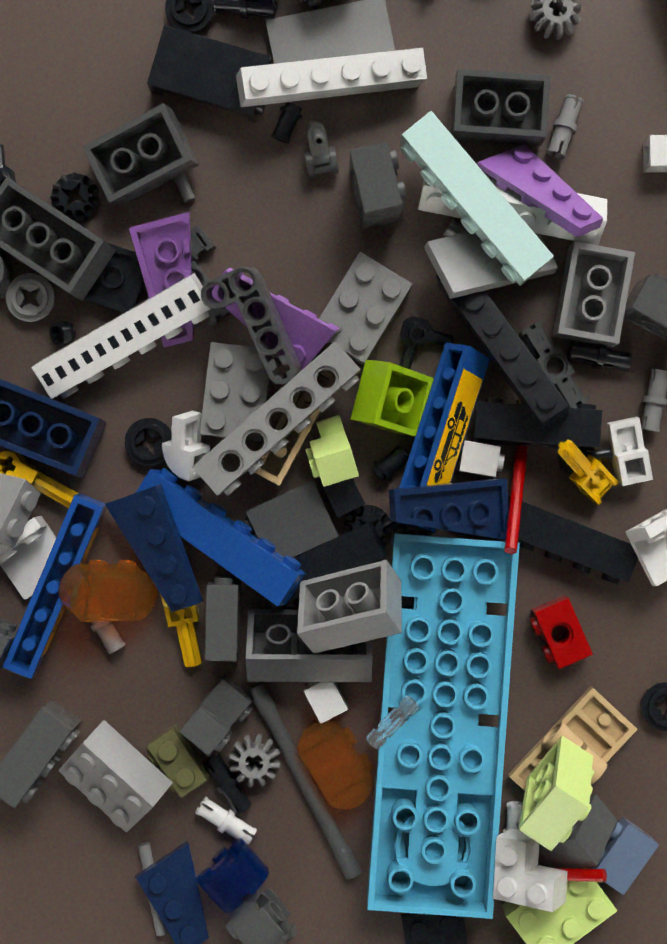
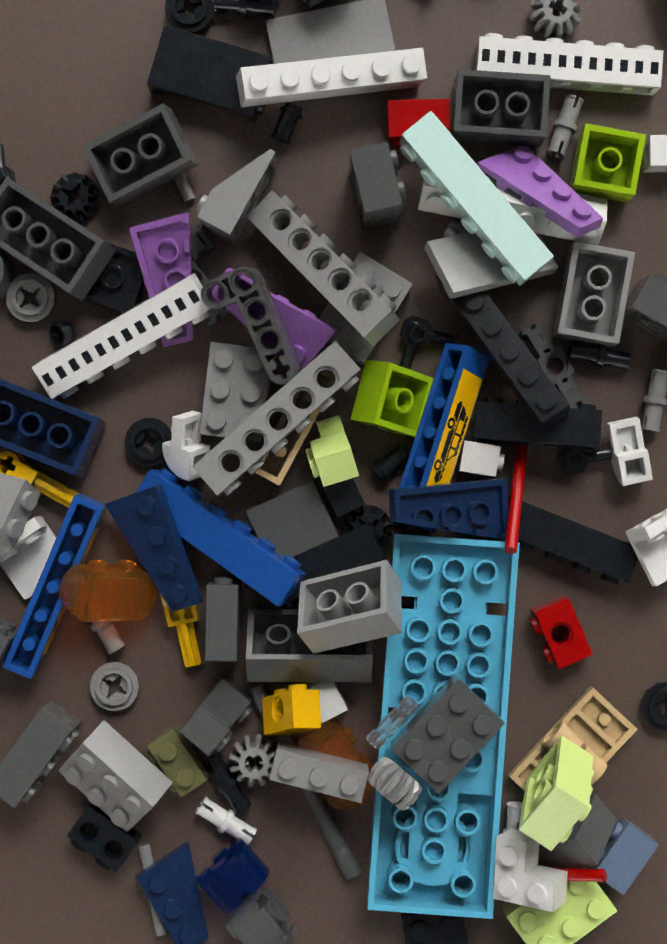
dark grey piece [304,119,339,179] -> none
yellow connector [558,440,619,506] -> none
none -> black brick [67,803,142,872]
none -> light grey gear [90,661,140,711]
none -> light grey slope [196,149,278,246]
none -> light grey brick [246,190,400,346]
none -> yellow brick [262,684,321,735]
none -> light grey brick [269,742,369,803]
none -> light grey gear [367,757,422,810]
none -> red brick [386,98,450,149]
none -> dark grey brick [390,674,505,794]
none -> white brick [475,33,664,96]
none -> lime brick [569,123,646,203]

